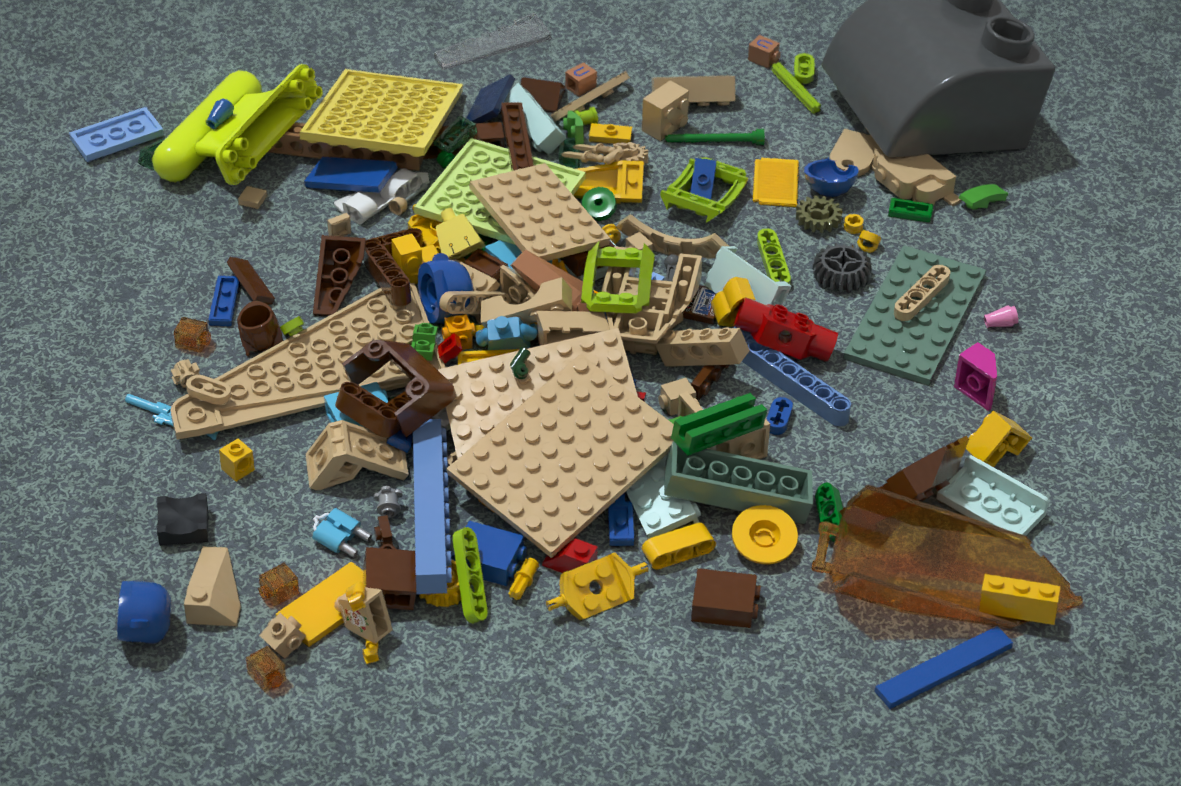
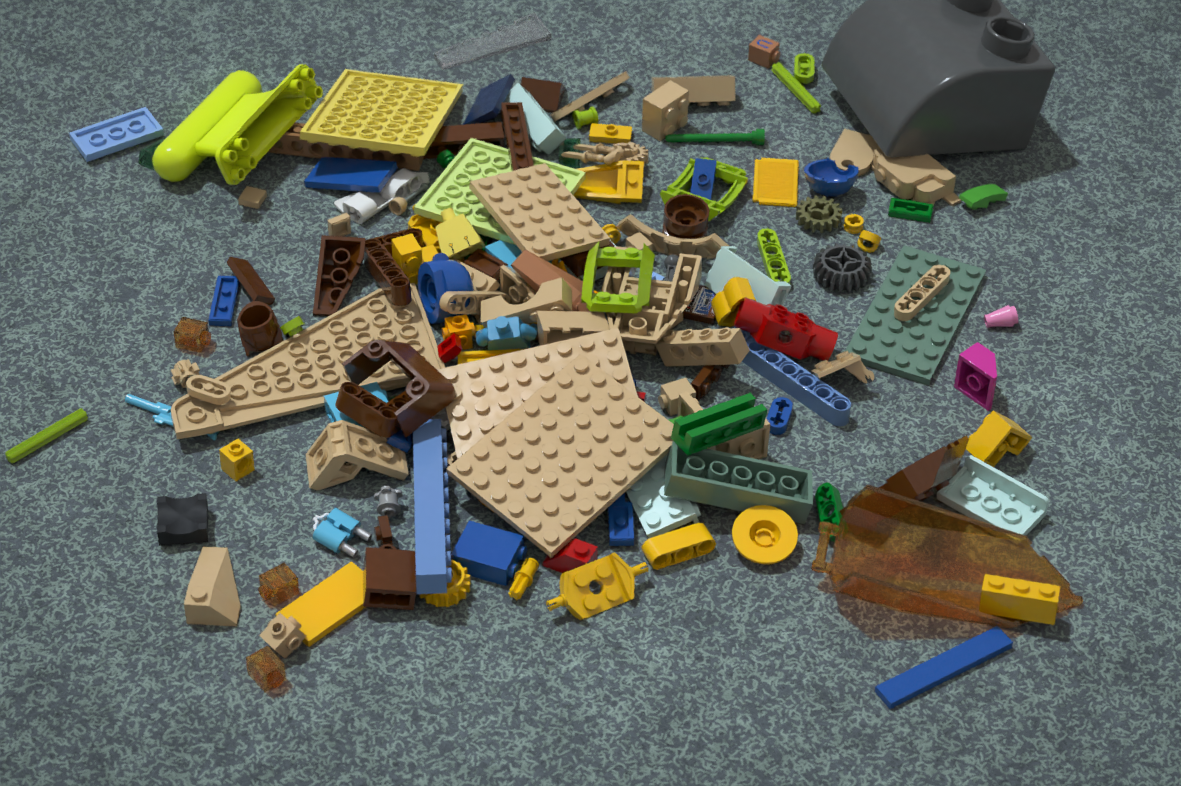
blue piece [117,581,171,644] -> none
blue cone [206,98,234,129] -> none
tan torso [335,582,393,664] -> none
bright green slope [411,323,438,361] -> none
clear green slope [433,115,478,154] -> none
lime beam [453,527,488,624] -> none
dark green arm [510,347,531,379] -> none
bright green slope [563,111,584,145] -> none
nougat brick [565,62,597,97] -> none
green piece [582,187,617,221] -> none
reddish brown brick [691,568,761,628] -> none
none -> lime axle [5,408,88,464]
none -> reddish brown wheel [662,194,710,239]
none -> tan plate [811,351,874,384]

